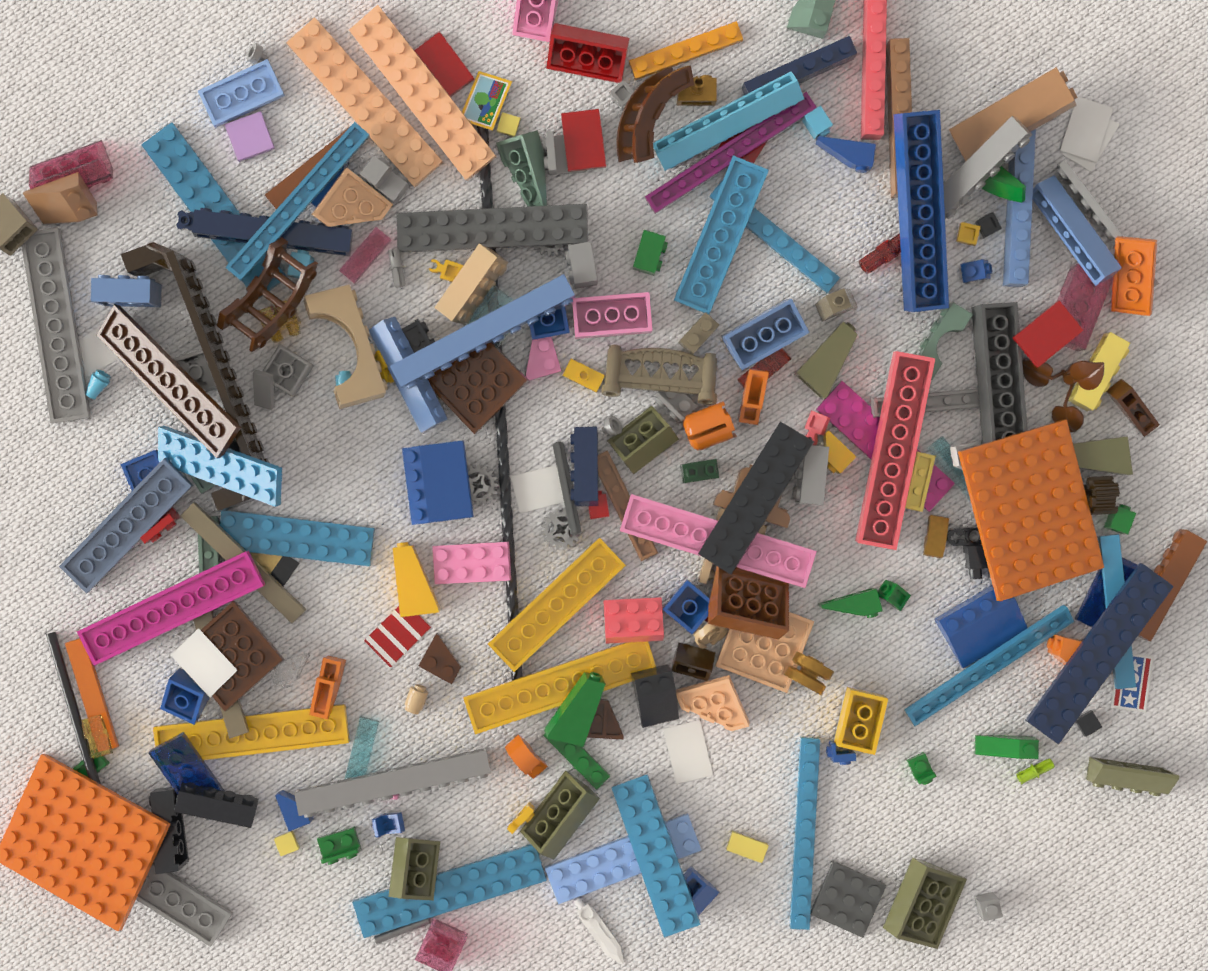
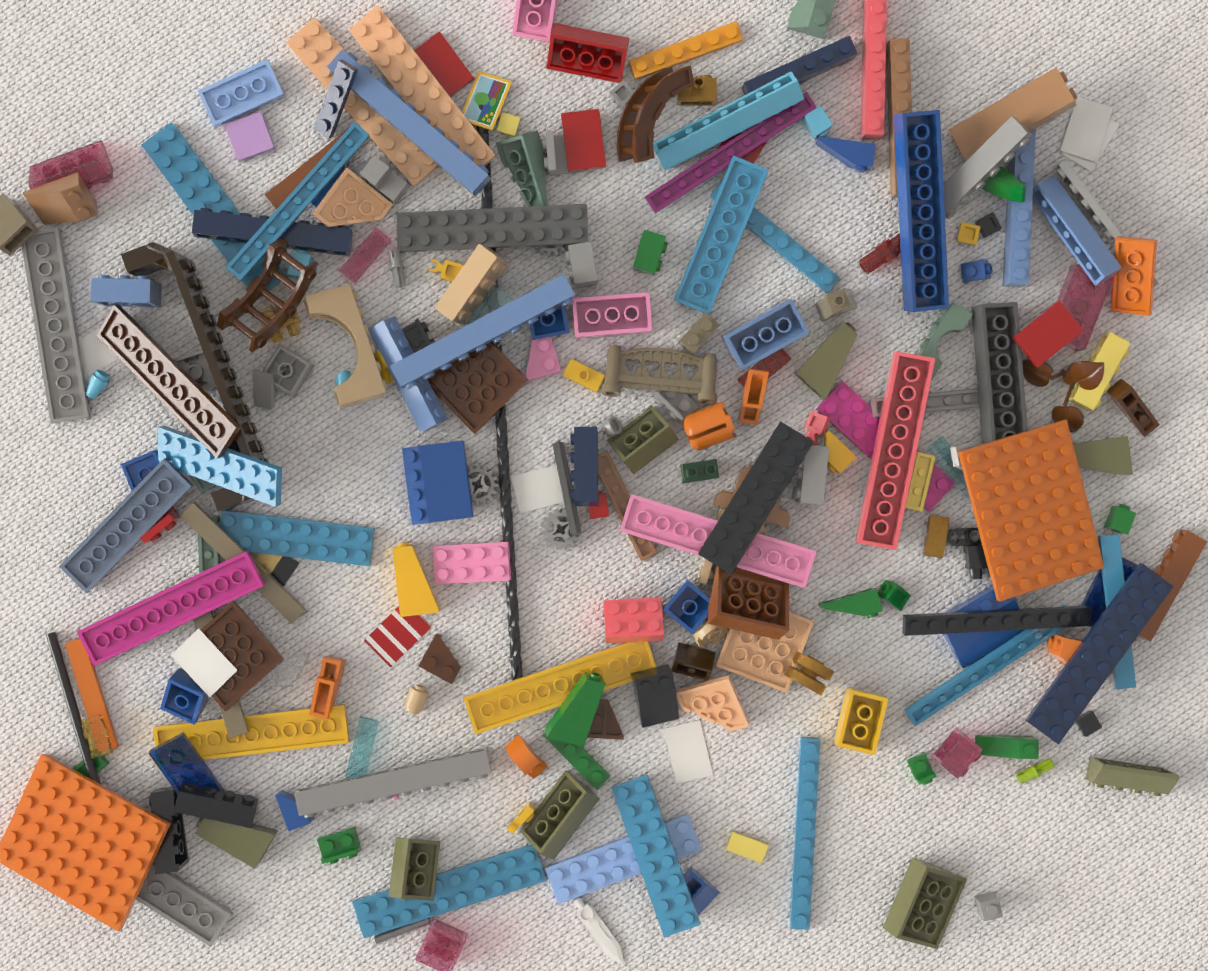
dark blue plate [176,210,194,231] -> none
light grey tile [246,43,267,64] -> none
light yellow tile [274,830,300,856] -> none
blue bracket [372,812,405,838] -> none
yellow plate [487,538,626,672] -> none
dark grey plate [810,861,886,938] -> none
blue bracket [826,740,856,765] -> none
dark brown brick [1084,476,1120,515] -> none
sticker [1110,653,1154,713] -> none
none -> olive slope [195,818,278,869]
none -> plate [314,59,358,138]
none -> medium blue brick [327,50,491,197]
none -> black plate [902,605,1092,636]
none -> clear pink brick [931,728,983,779]

